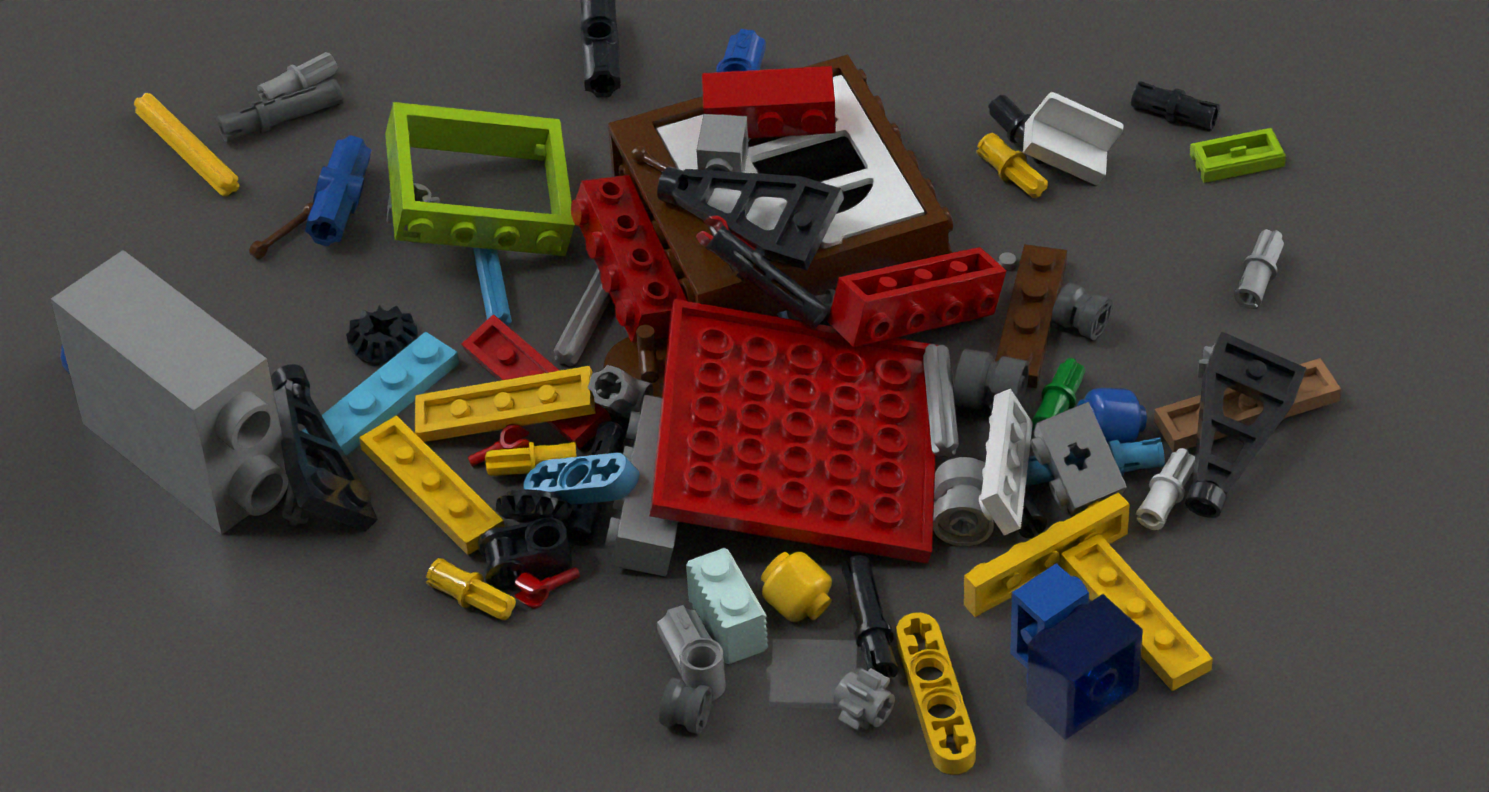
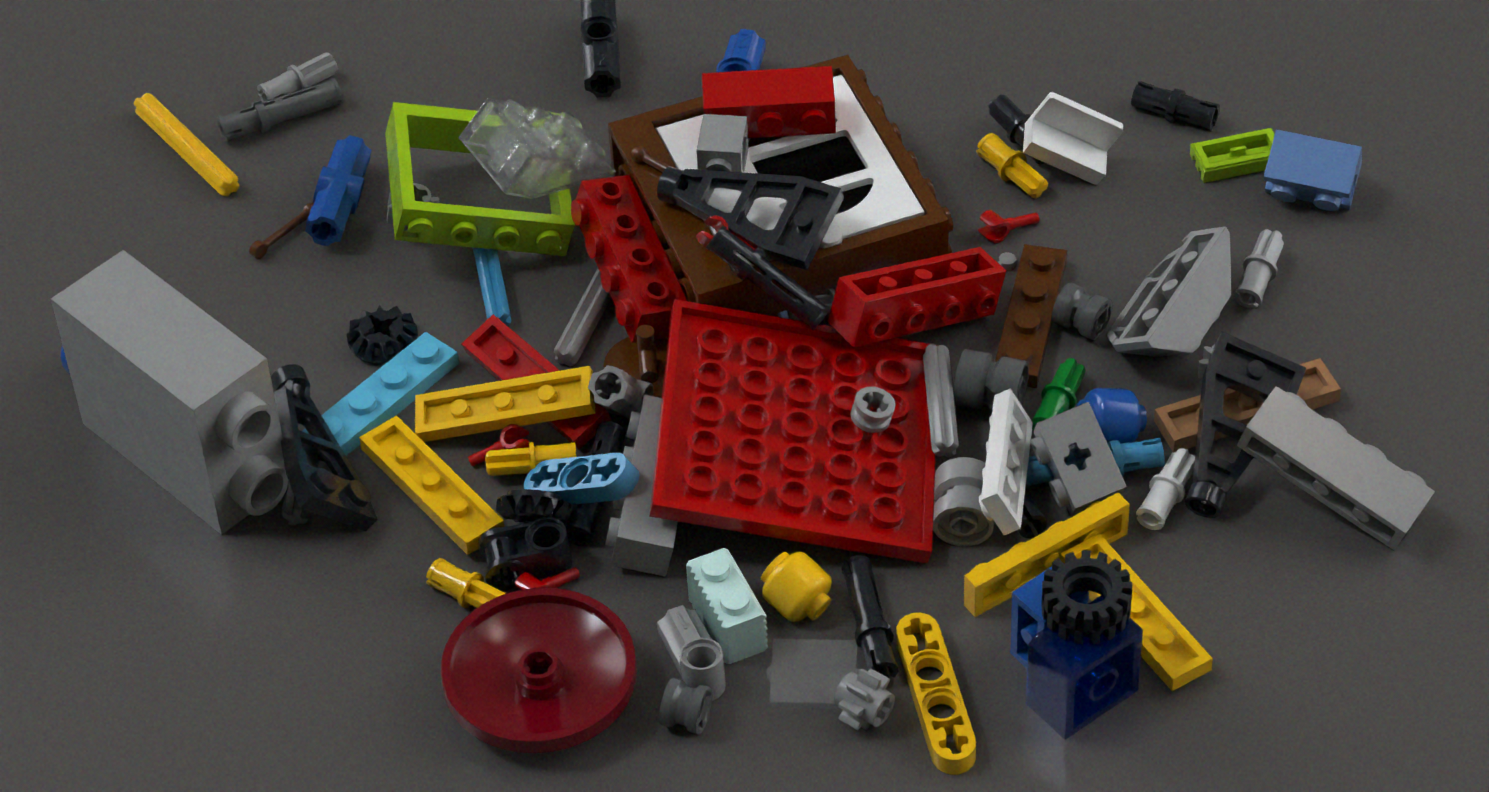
none -> dark red dish [441,588,637,753]
none -> clear slope [458,98,615,199]
none -> light grey bush [850,387,896,433]
none -> red hand [978,210,1040,244]
none -> black tyre [1041,550,1132,645]
none -> light grey wedge [1106,226,1231,357]
none -> light grey brick [1237,386,1435,551]
none -> medium blue brick [1264,129,1362,211]

